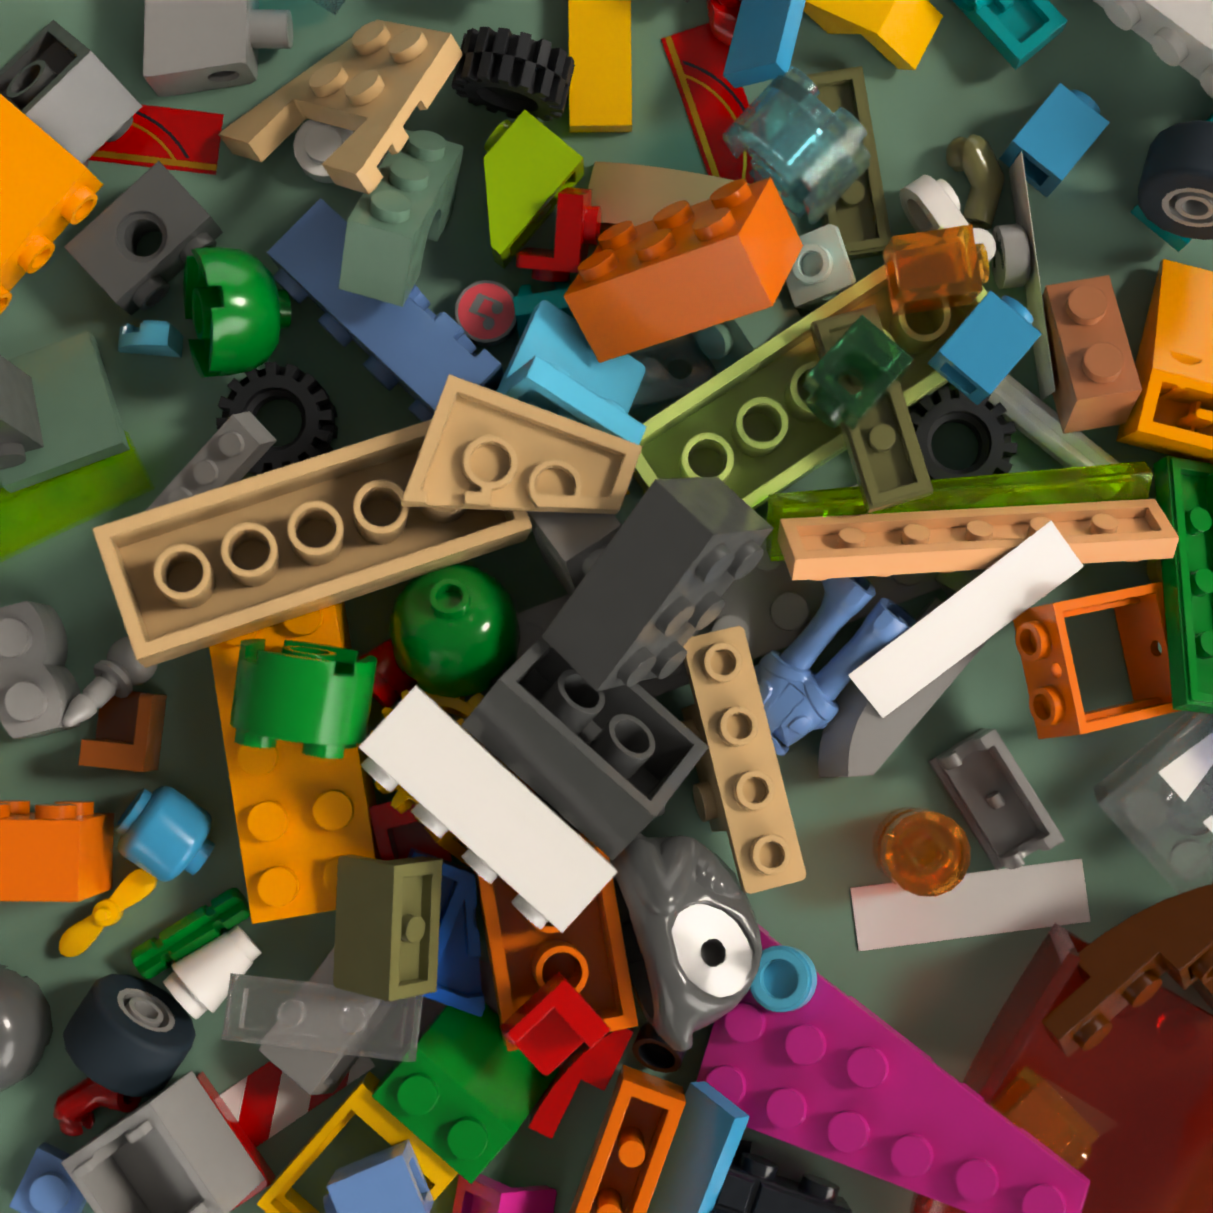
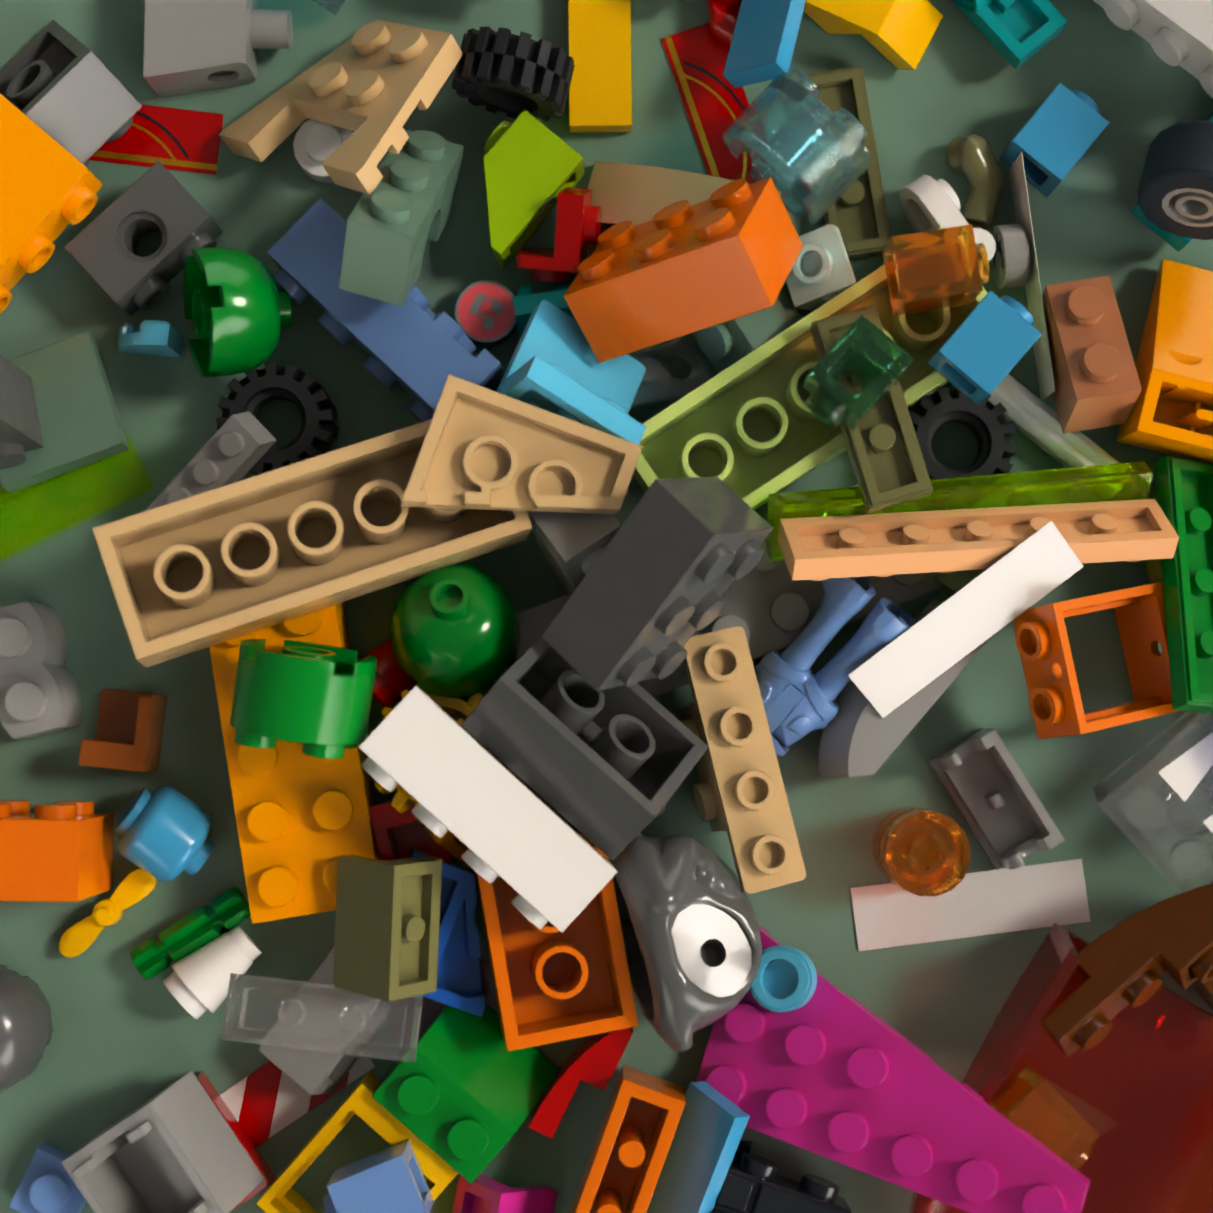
red arm [53,1077,142,1136] -> none
light grey bar [62,636,158,727] -> none
black wheel [63,974,196,1097] -> none
red panel [500,971,611,1075] -> none
black hinge [632,1021,686,1073] -> none

